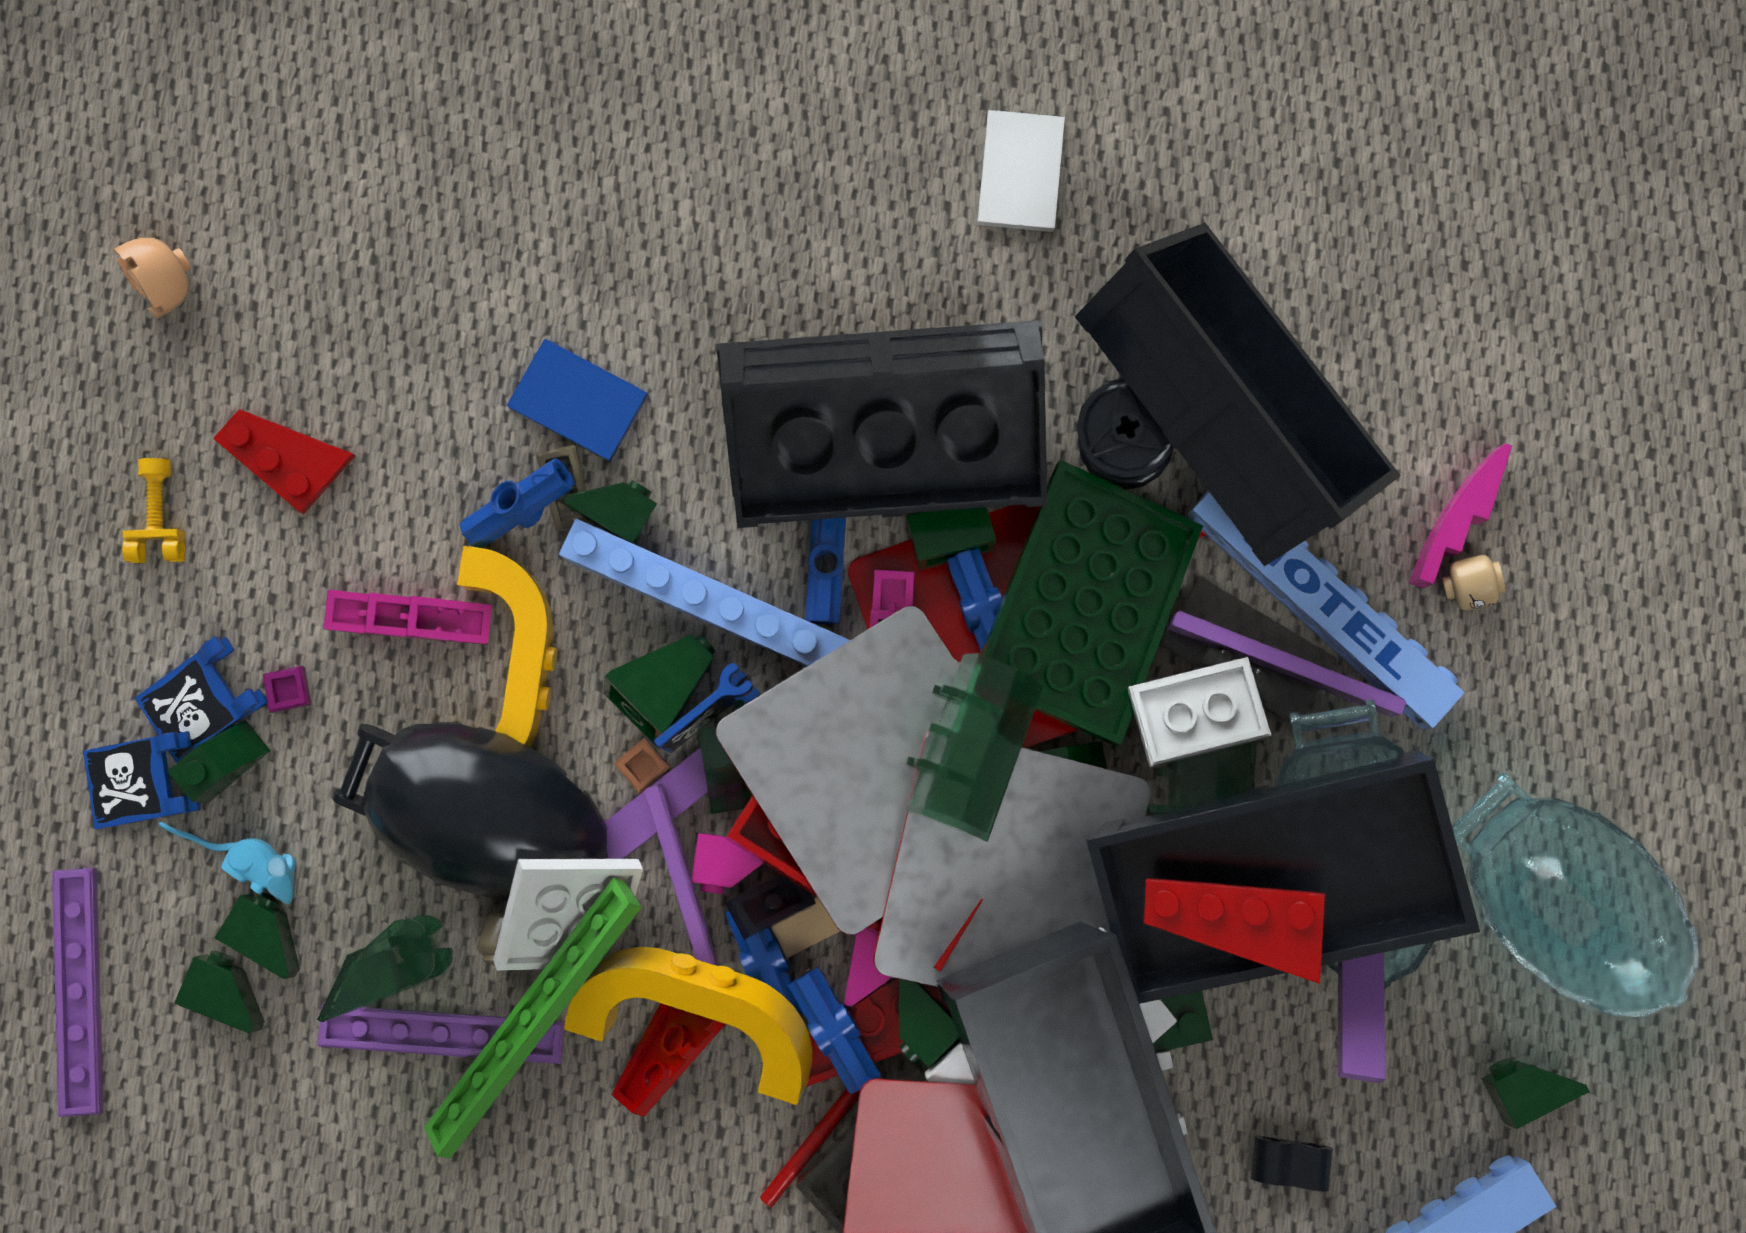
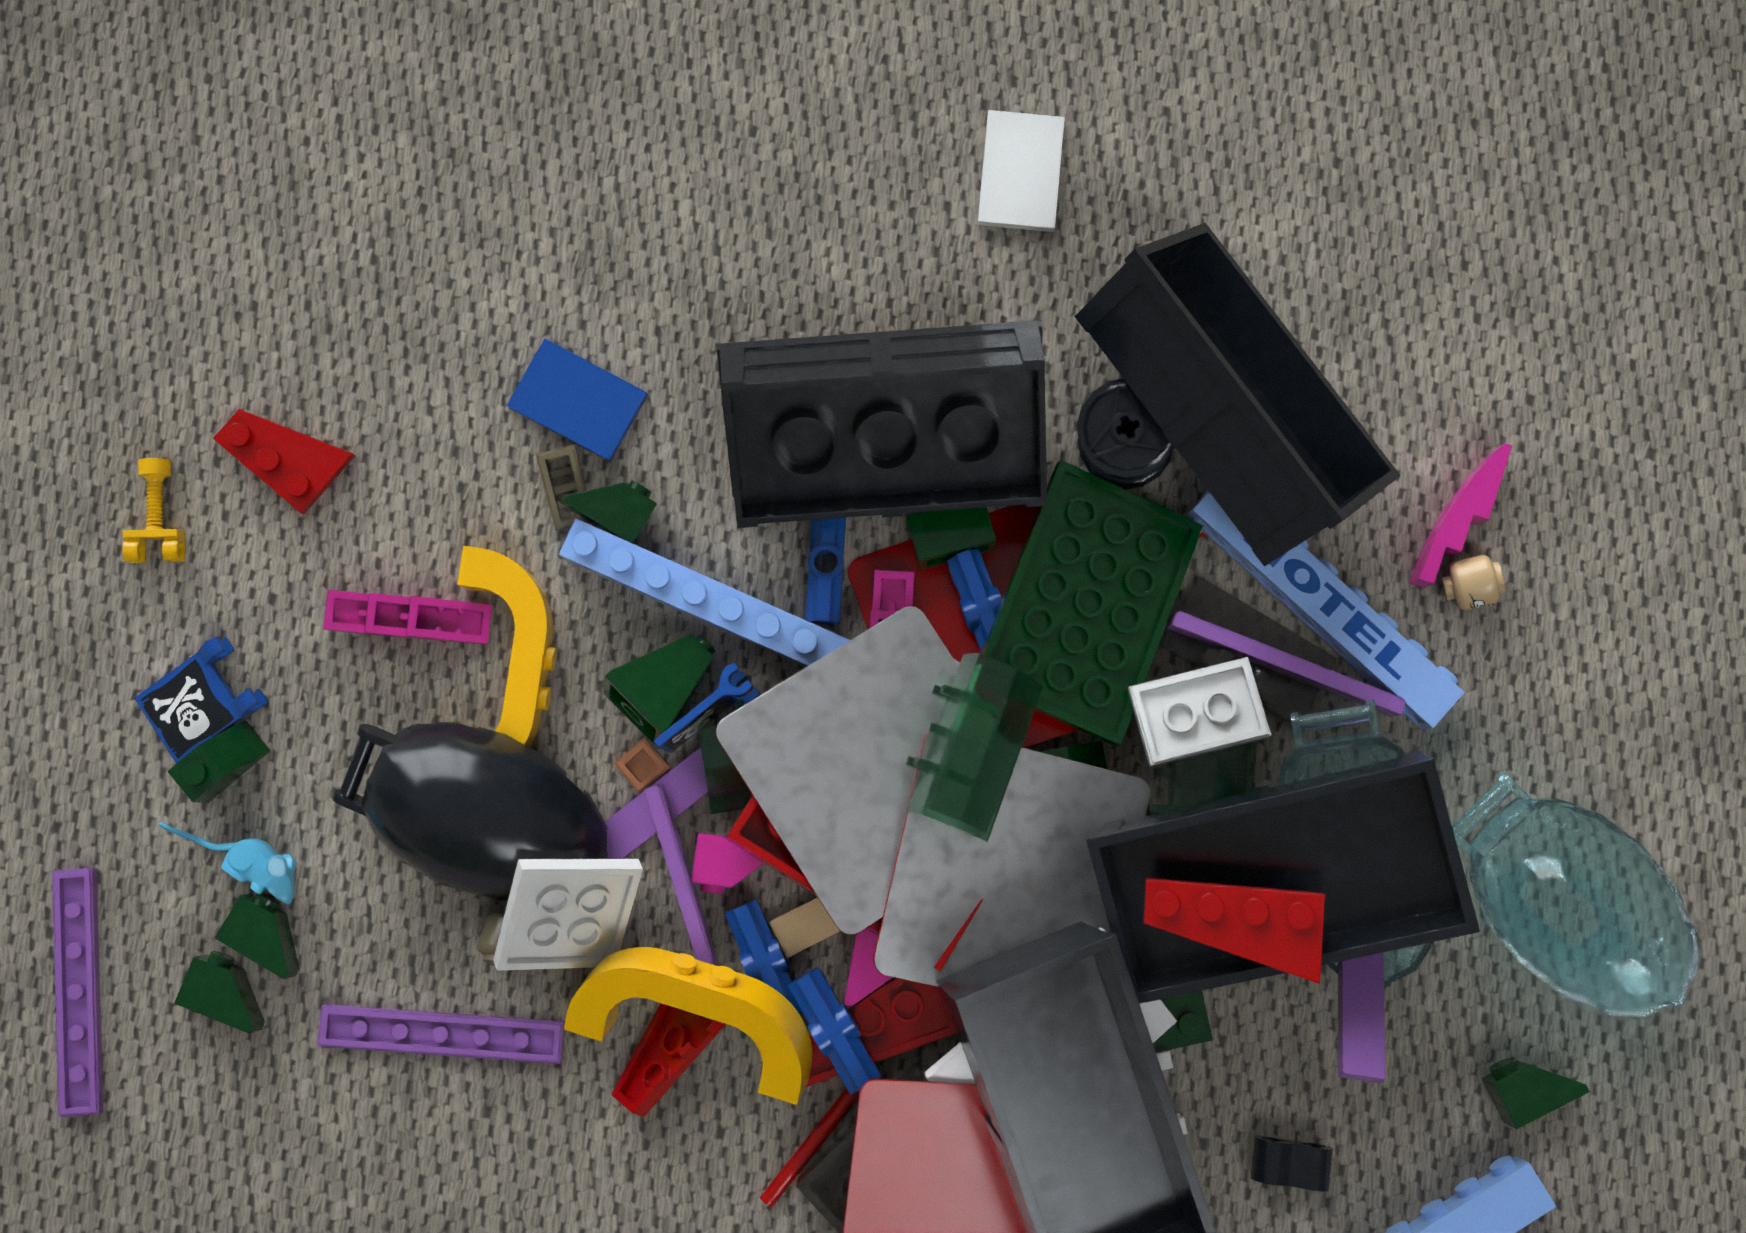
flag [83,731,201,829] -> none
light nougat cylinder [113,238,191,319] -> none
magenta tile [263,666,311,713] -> none
clear green piece [317,915,453,1022] -> none
bright green plate [424,877,642,1159] -> none
blue piece [459,458,575,548] -> none
black plate [725,875,816,940] -> none
dark green slope [899,978,959,1068] -> none

